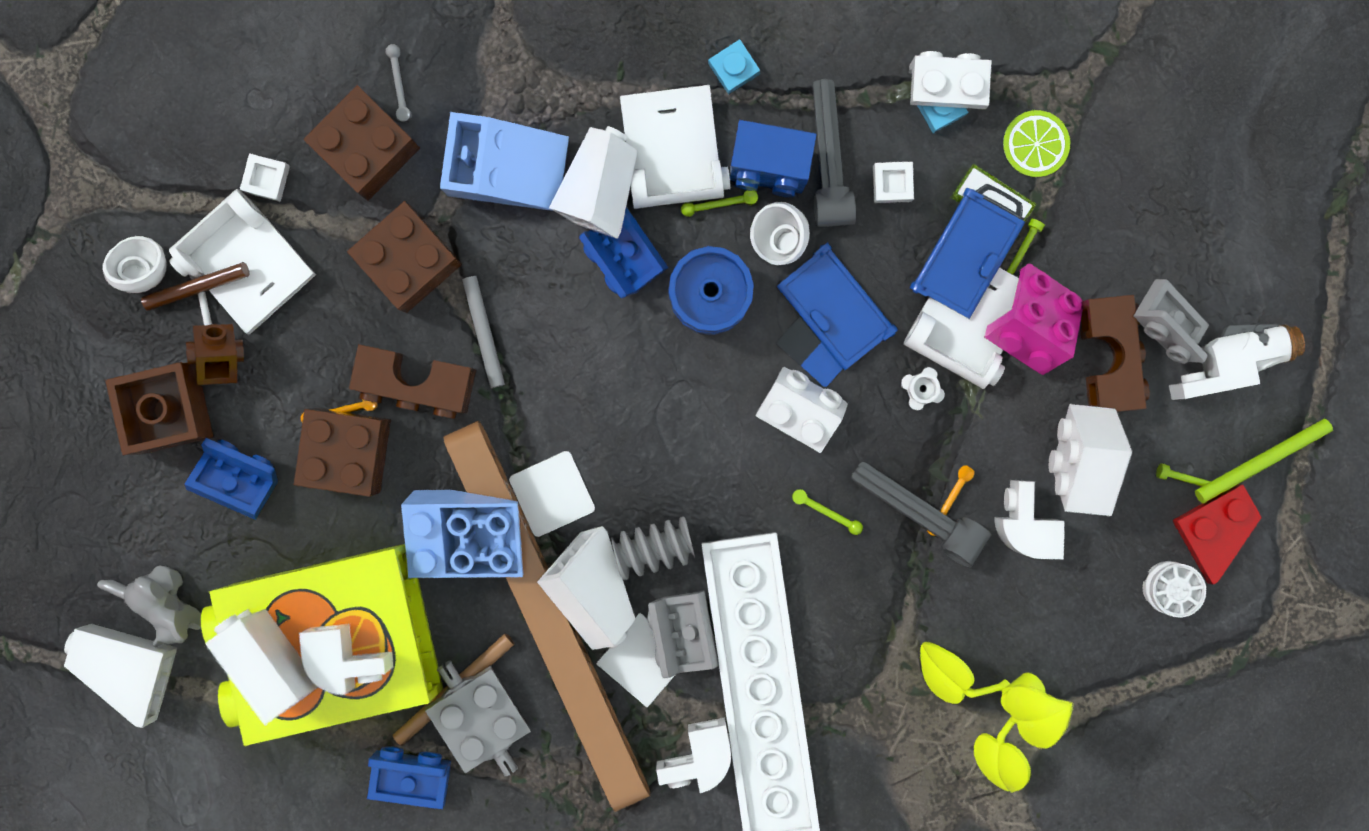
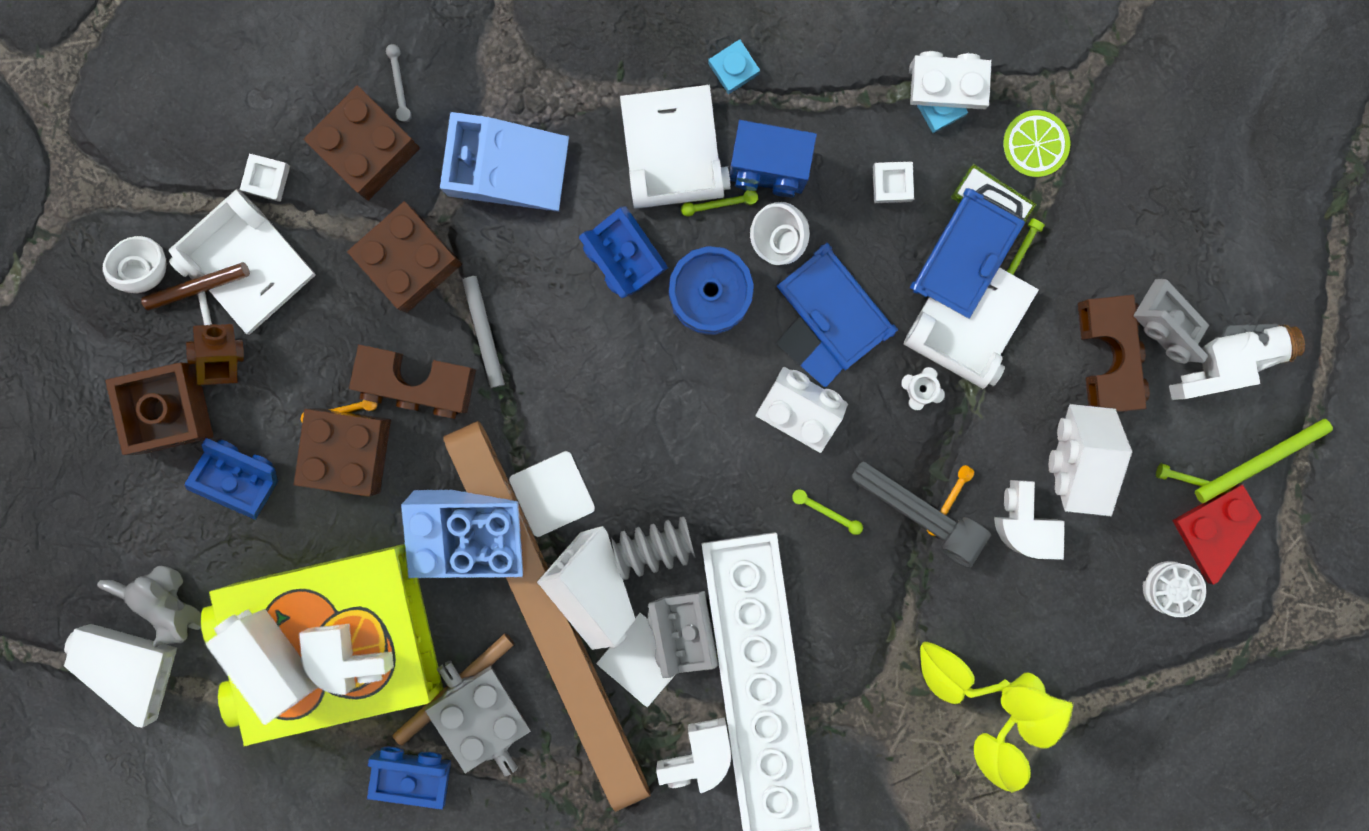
white slope [549,126,638,239] -> none
dark grey axle [812,79,856,228] -> none
dark pink bracket [984,264,1083,375] -> none

